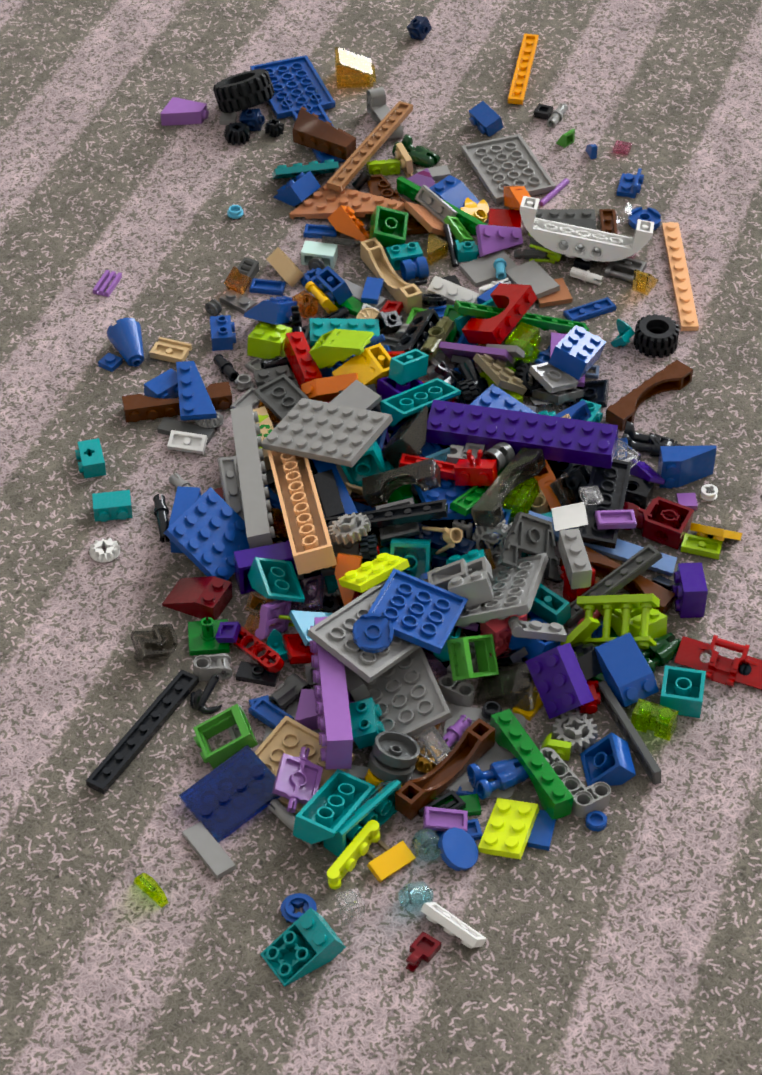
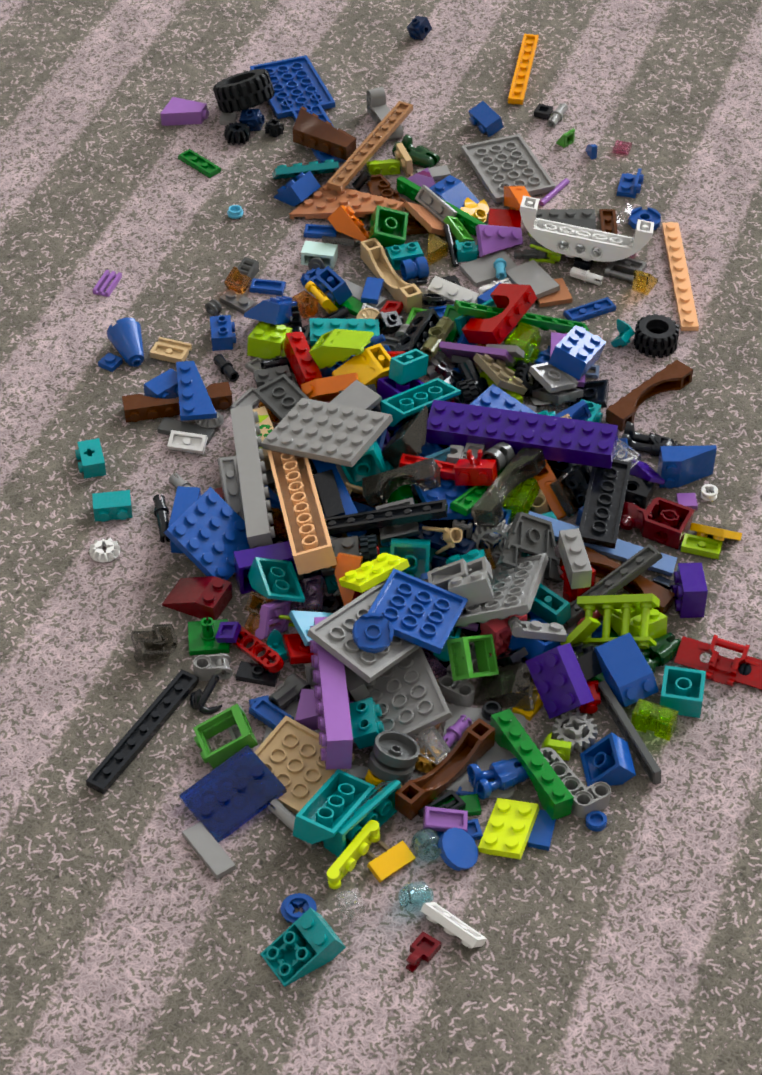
clear neon green tile [134,873,168,907] -> none
light grey plate [234,374,254,391] -> none
tan beam [267,247,304,287] -> none
medium lavender plate [272,747,323,813] -> none
light grey gear [328,512,371,545] -> none
clear yellow slope [335,47,376,89] -> none
white sticker [551,502,588,531] -> none
clear tile [578,486,604,505] -> none
medium lavender tile [594,509,637,530] -> none
none -> green tile [178,149,221,178]

